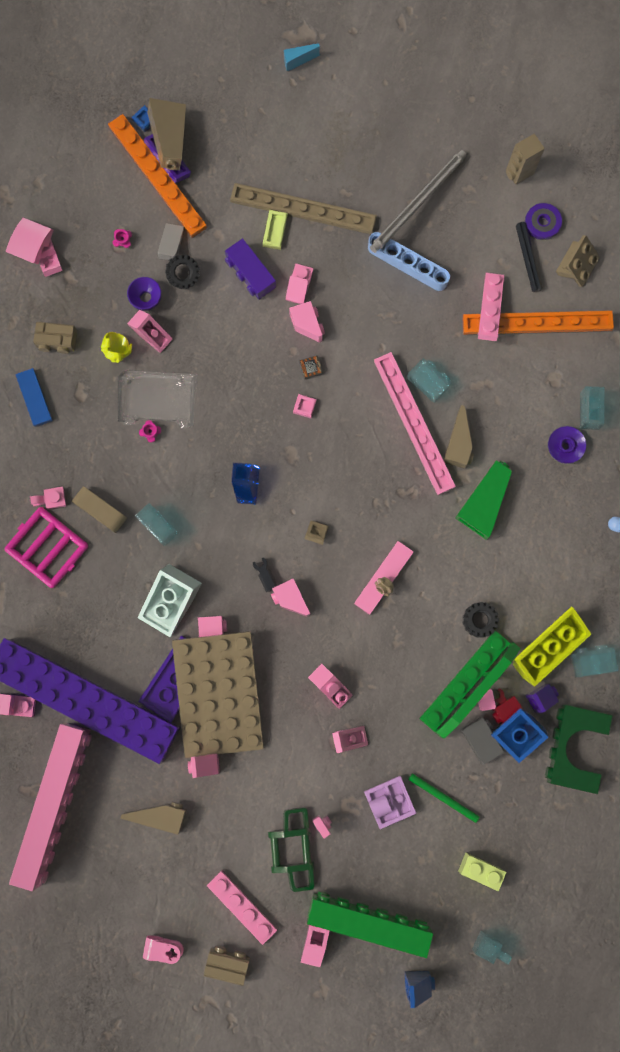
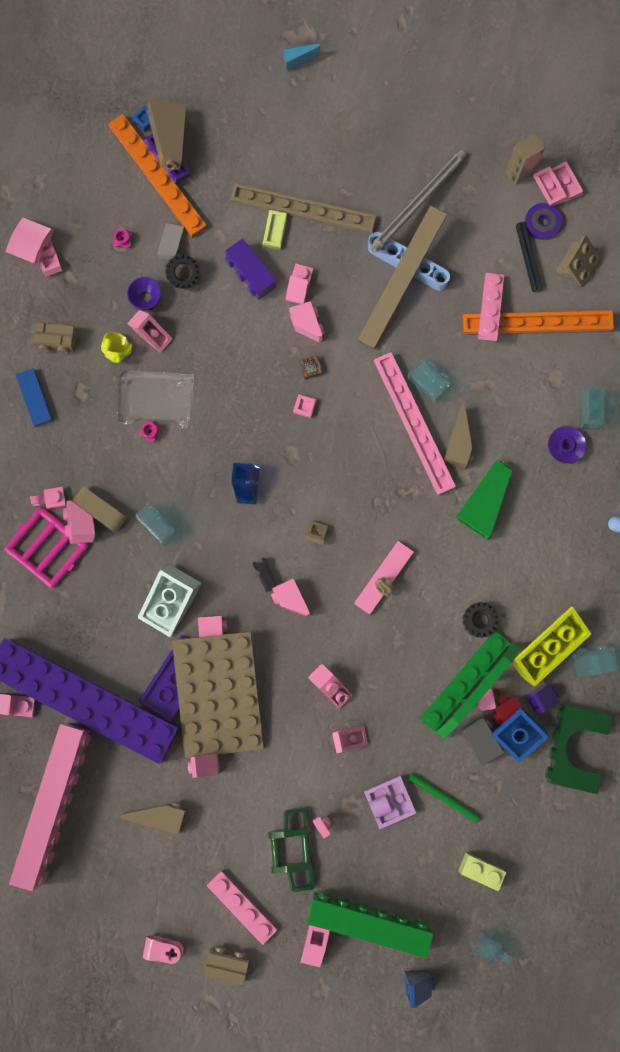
none -> bright pink slope [63,501,95,544]
none -> dark tan tile [358,205,447,349]
none -> bright pink slope [533,161,583,206]

